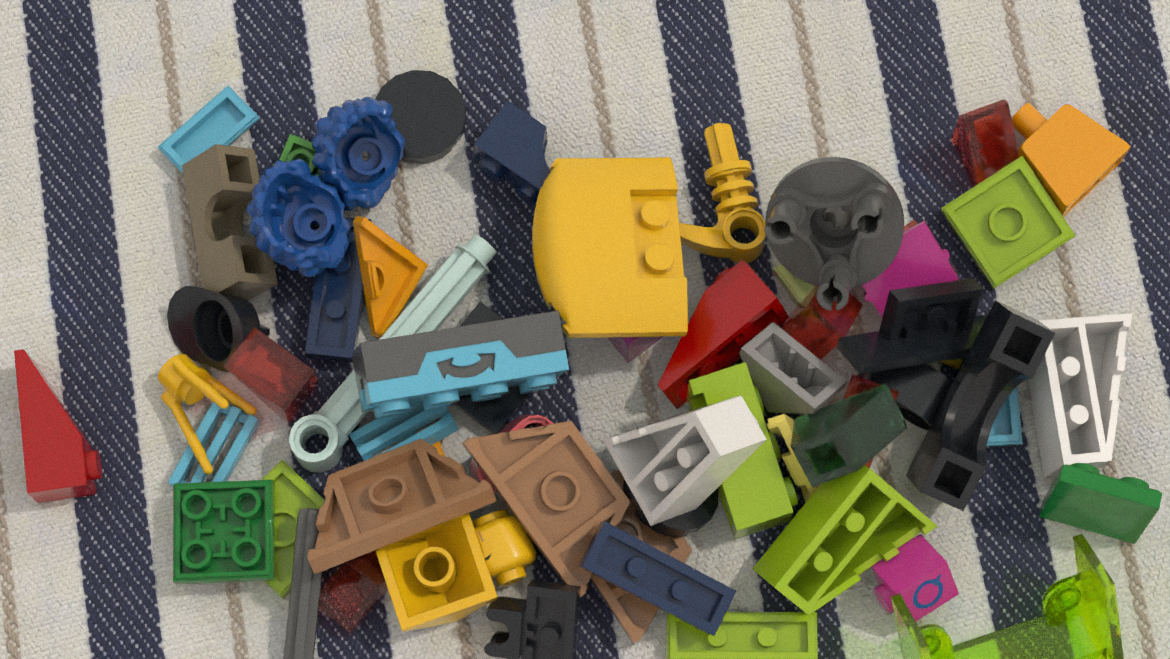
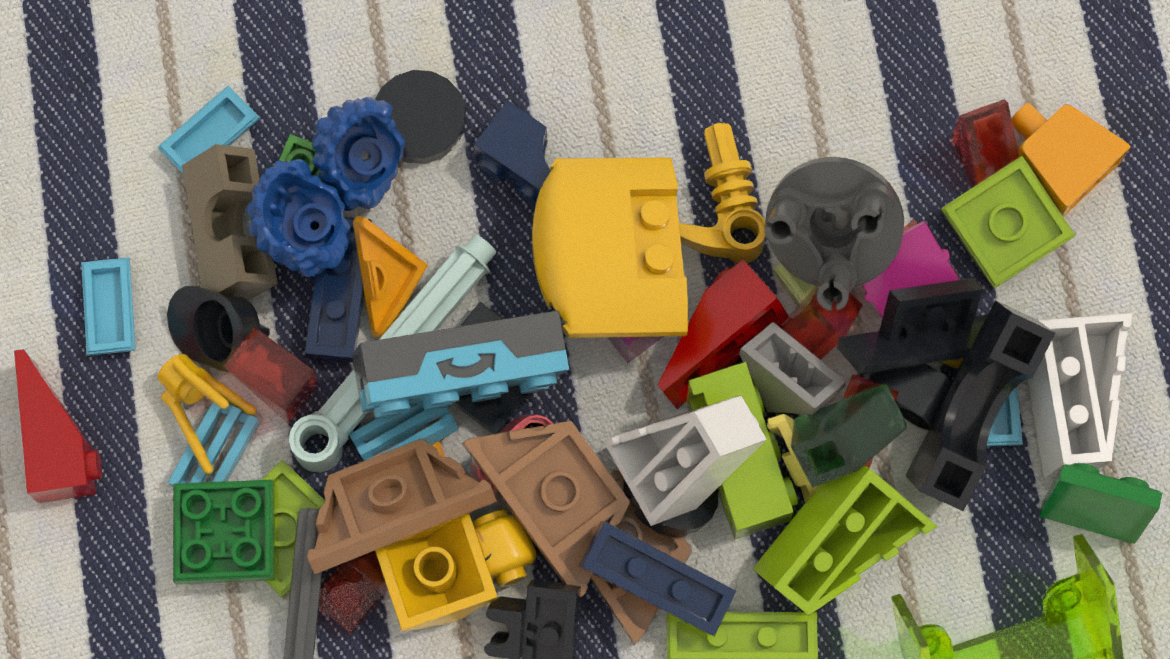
dark pink brick [871,534,959,626] -> none
none -> medium azure tile [81,257,136,356]

